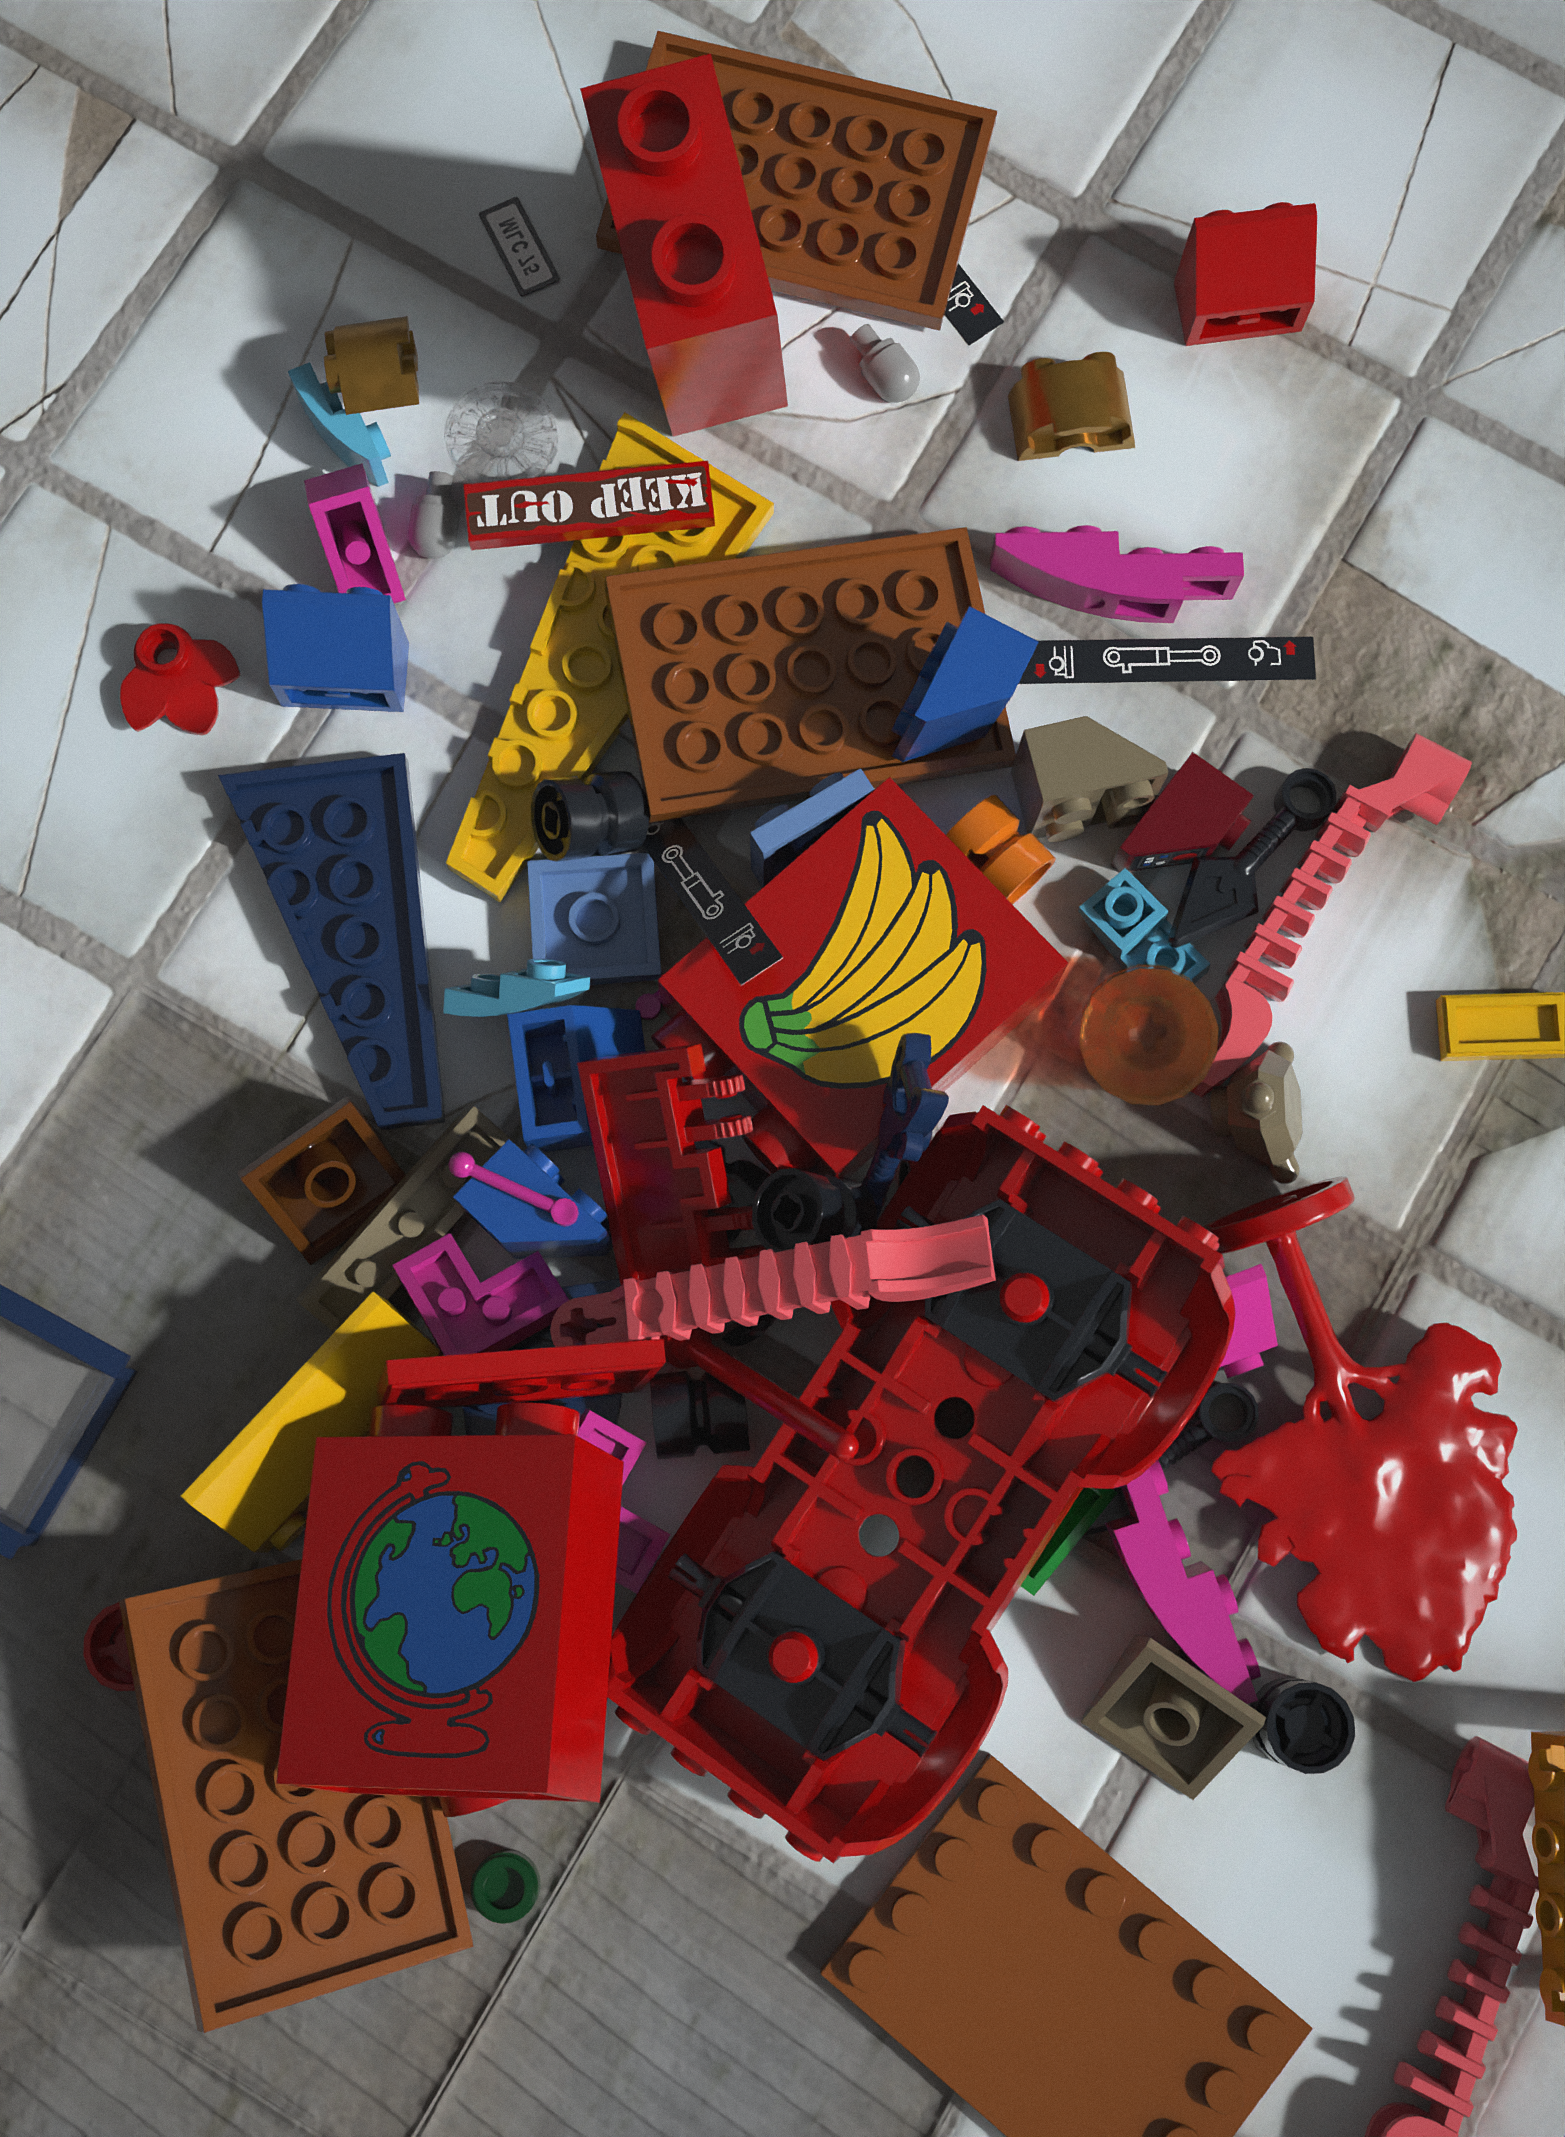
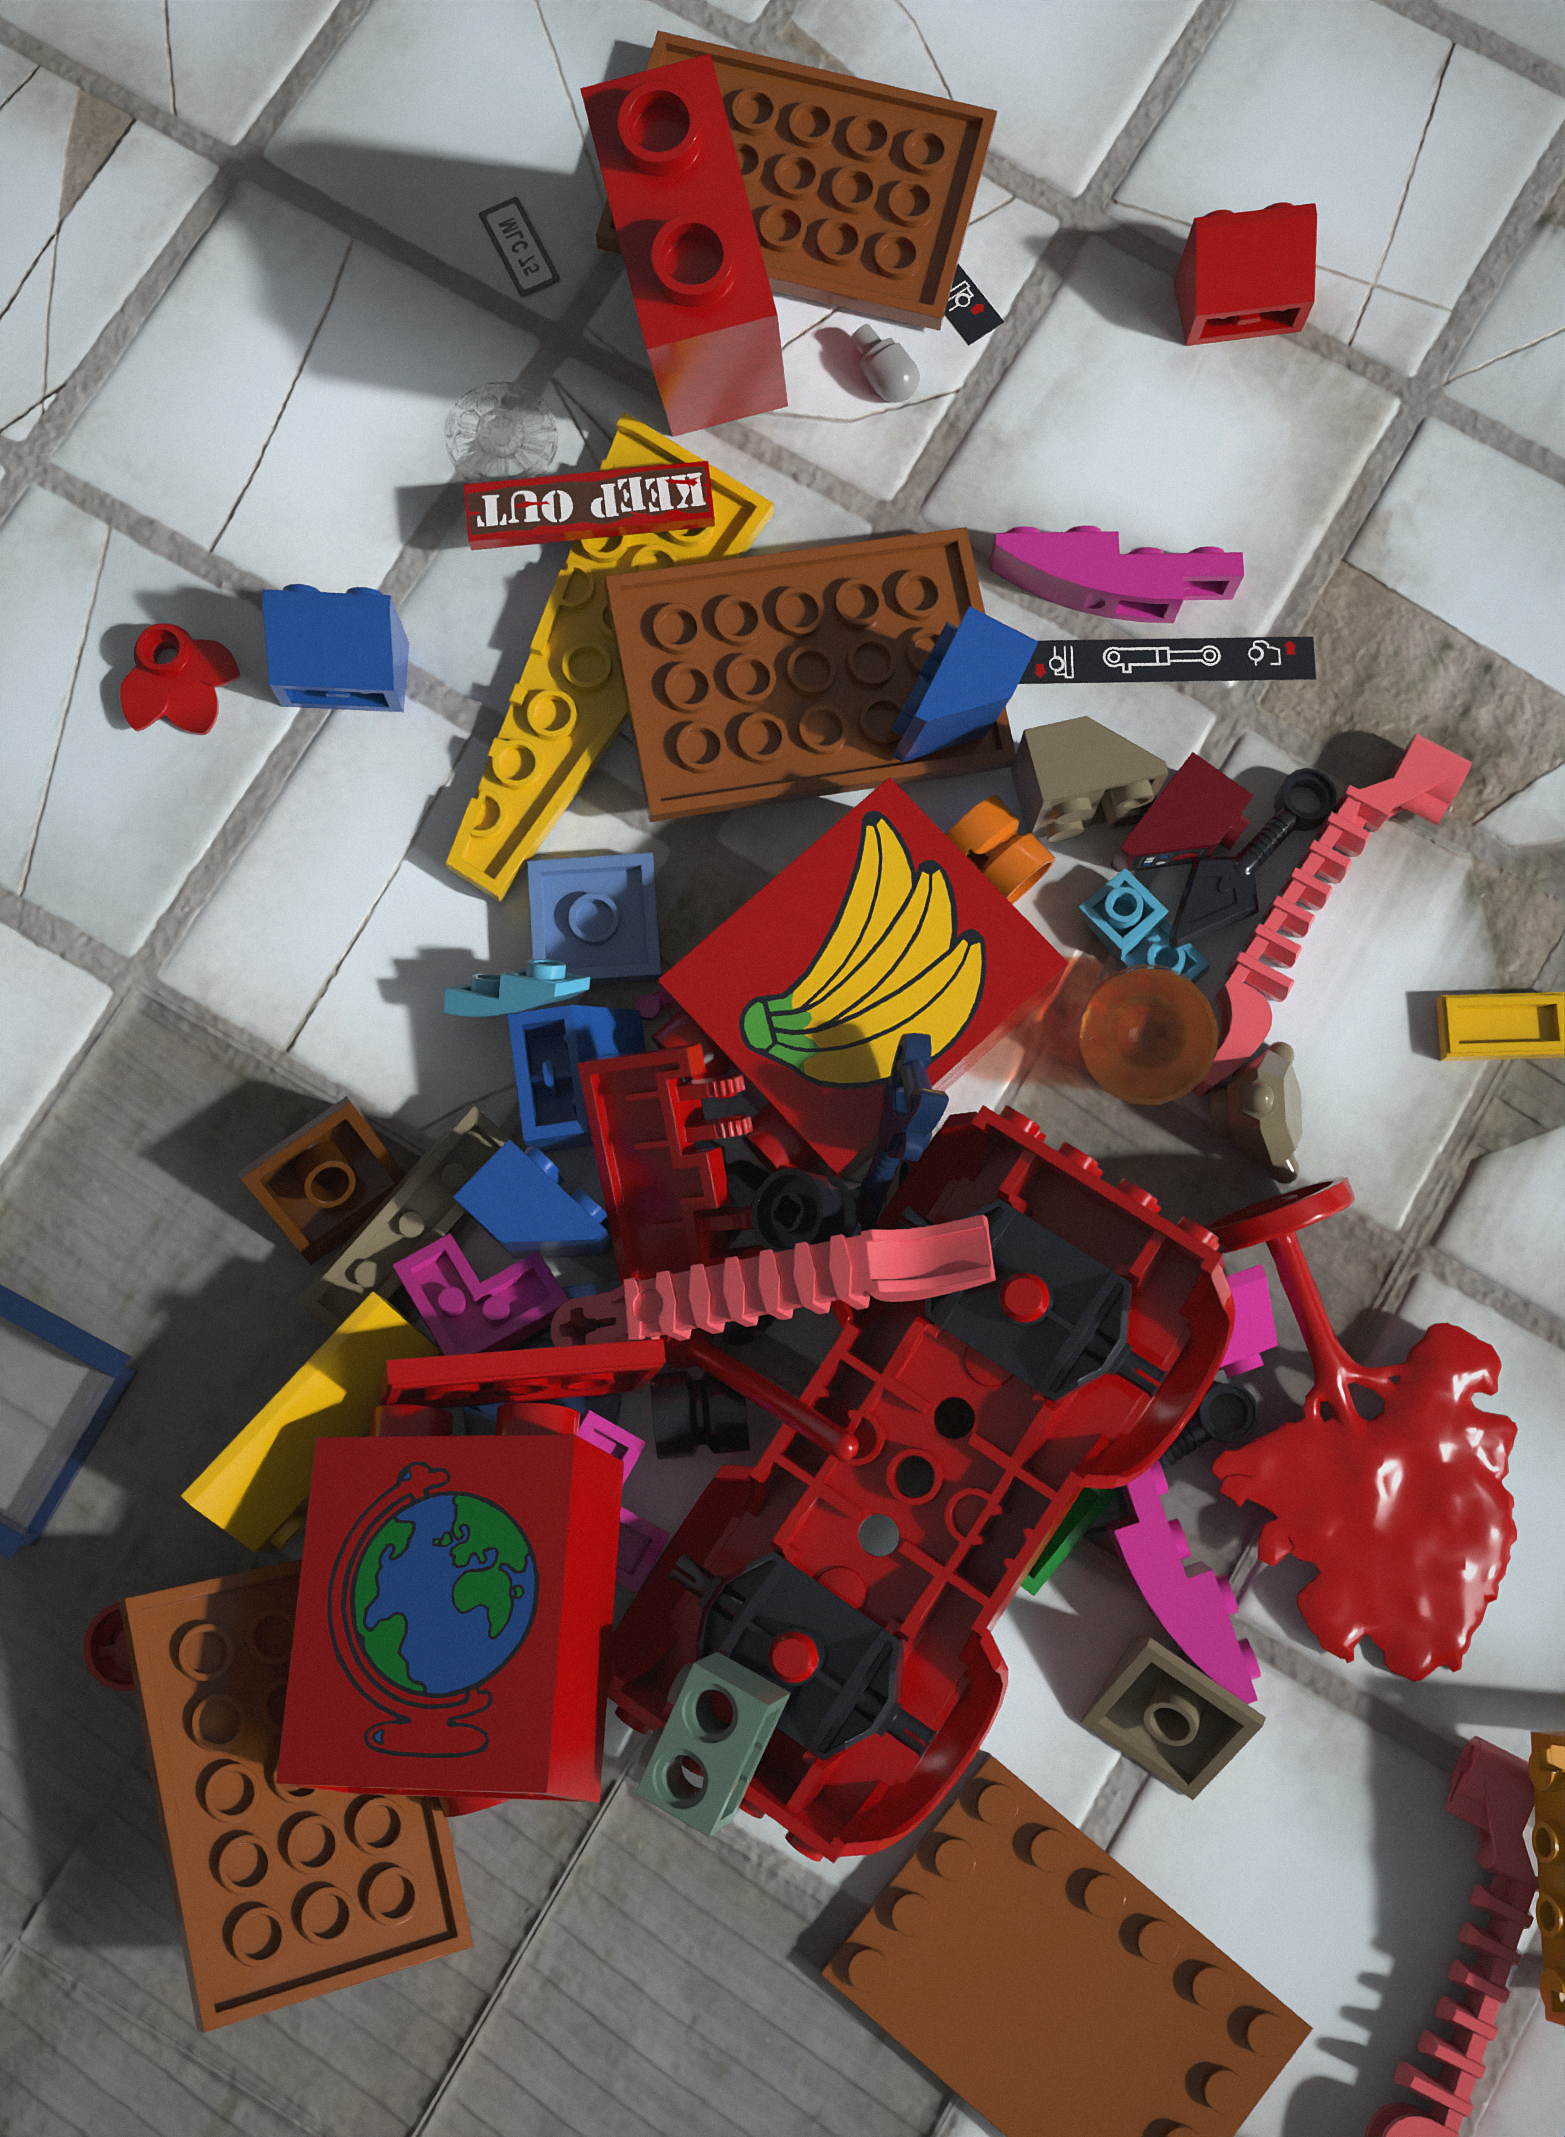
dark blue wing [218,753,445,1130] -> none
medium azure slope [288,362,391,487] -> none
dark pink slope [304,463,406,604] -> none
pearl gold cylinder [324,316,419,415] -> none
light grey cylinder [408,471,460,559] -> none
dark pink hinge [448,1152,579,1227] -> none
dark green tile [470,1849,541,1924] -> none
black wheel [531,771,649,862] -> none
black sticker [642,818,783,986] -> none
medium blue plate [750,768,874,888] -> none
pearl gold cylinder [1008,352,1135,461] -> none
black wheel [1250,1677,1355,1774] -> none
none -> sand green brick [635,1652,791,1837]

